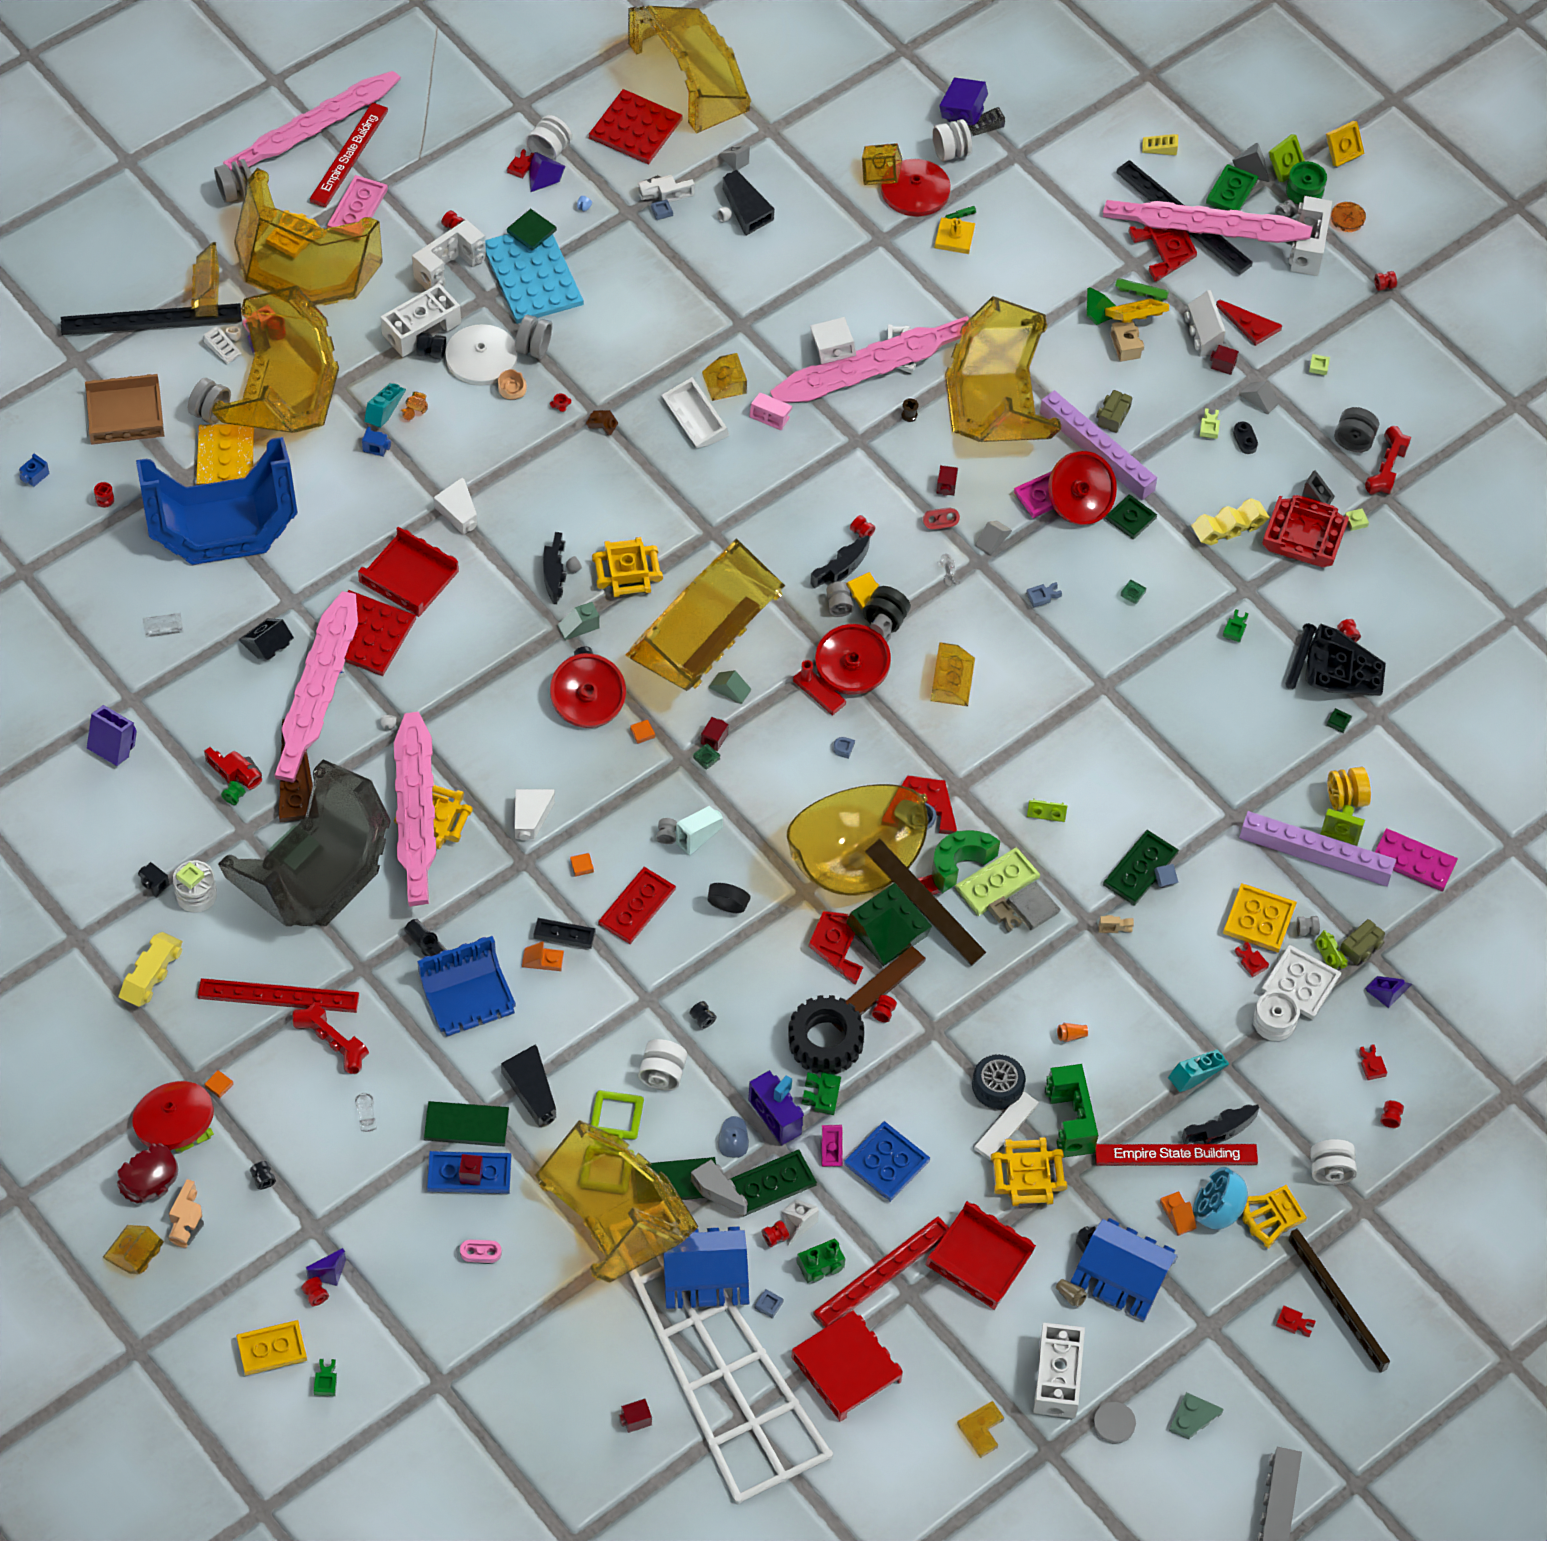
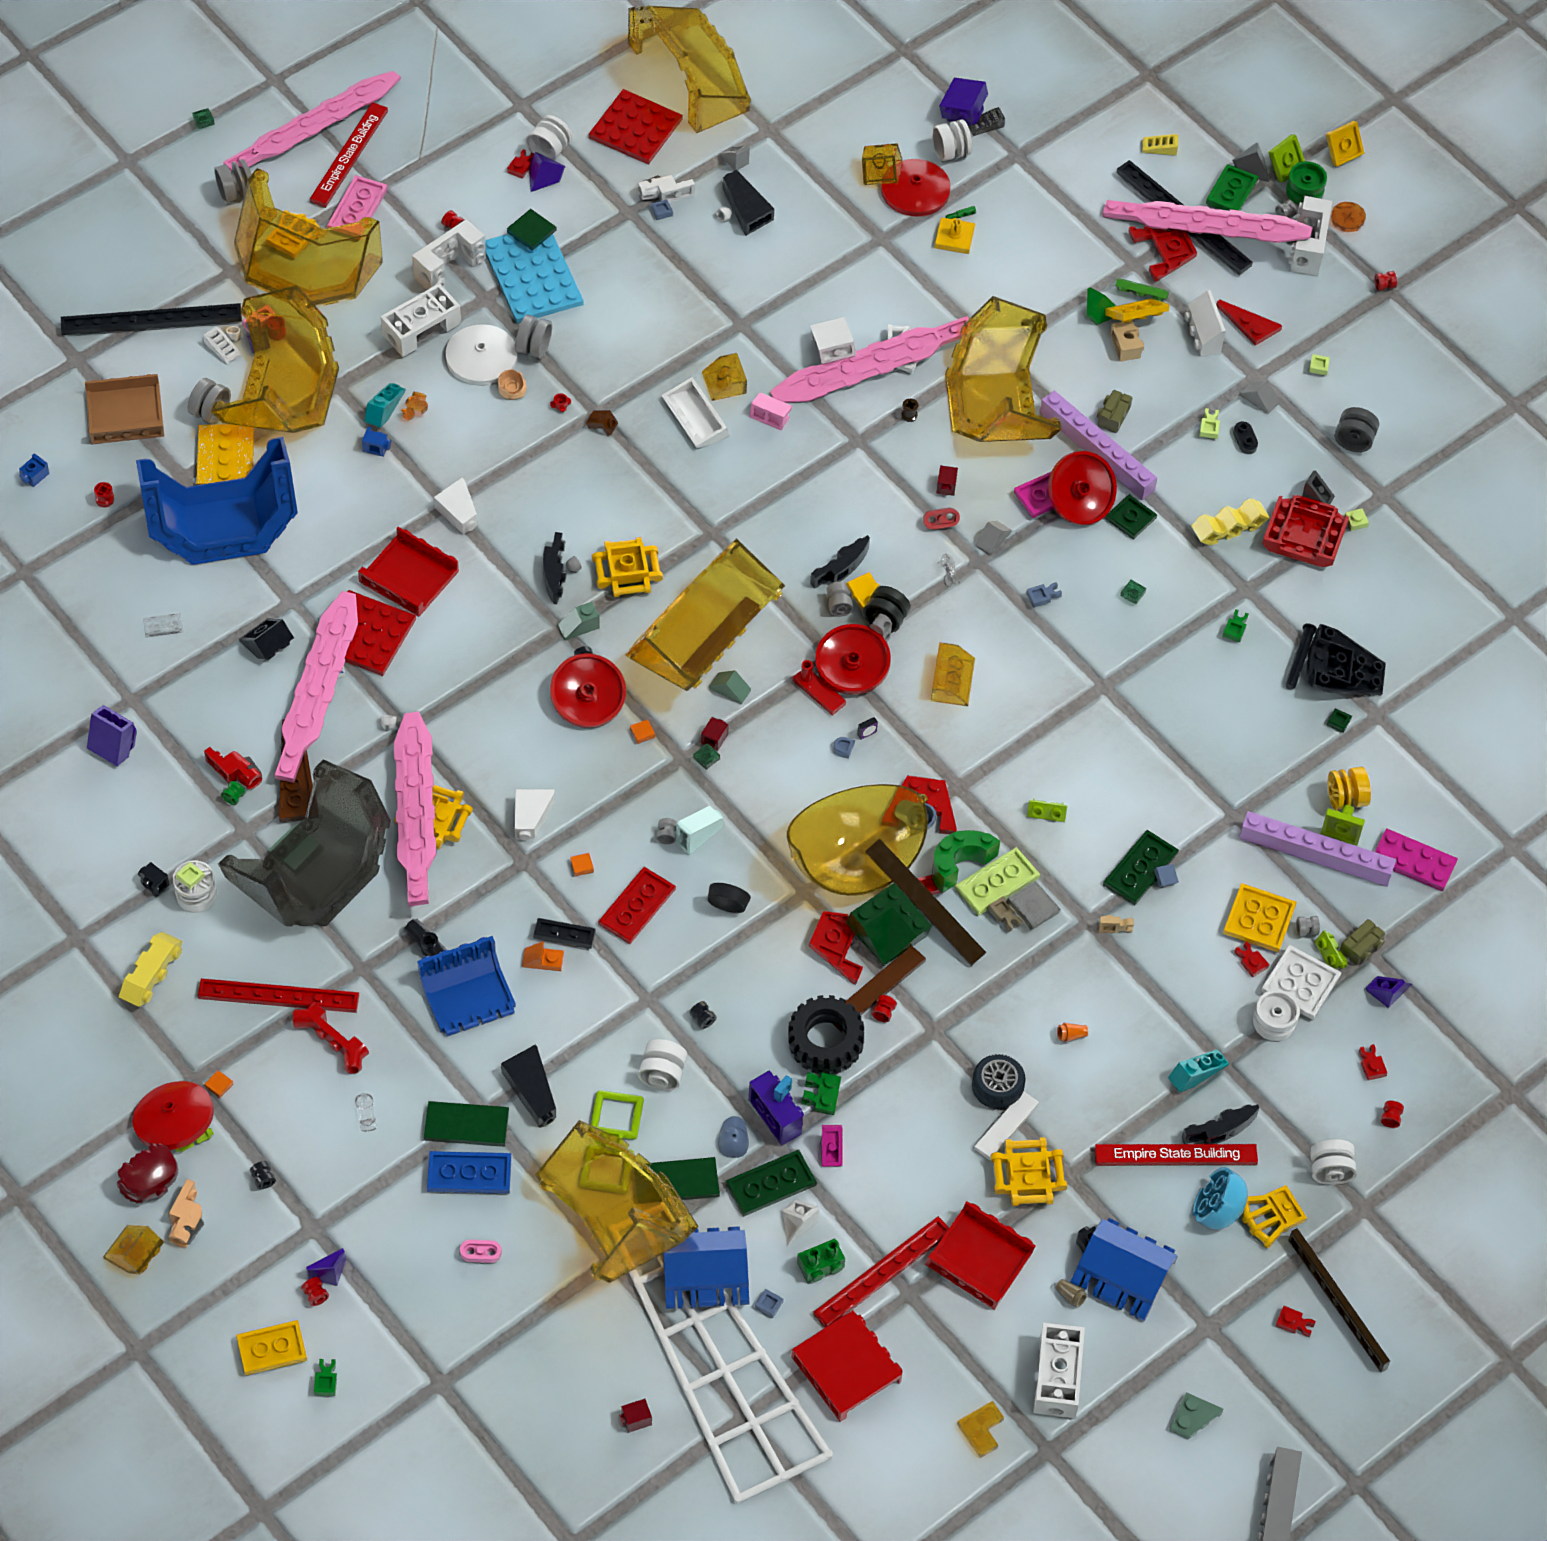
clear yellow slope [191,242,219,316] -> none
black wheel [416,332,446,359] -> none
dark red brick [459,1154,483,1185] -> none
light blue hinge [577,196,592,211] -> none
light grey slope [691,1160,748,1215] -> none
red wheel [762,1220,789,1248] -> none
blue plate [844,1121,930,1202] -> none
red wheel [850,515,876,538] -> none
green plate [1044,1064,1099,1158] -> none
light grey tile [1093,1402,1136,1444] -> none
orange slope [1160,1191,1197,1236] -> none
dark red brick [1210,345,1239,375] -> none
red wheel [1337,619,1361,642] -> none
red plate [1365,426,1411,495] -> none
none -> clear green plate [192,108,215,129]
none -> tile [857,717,878,740]

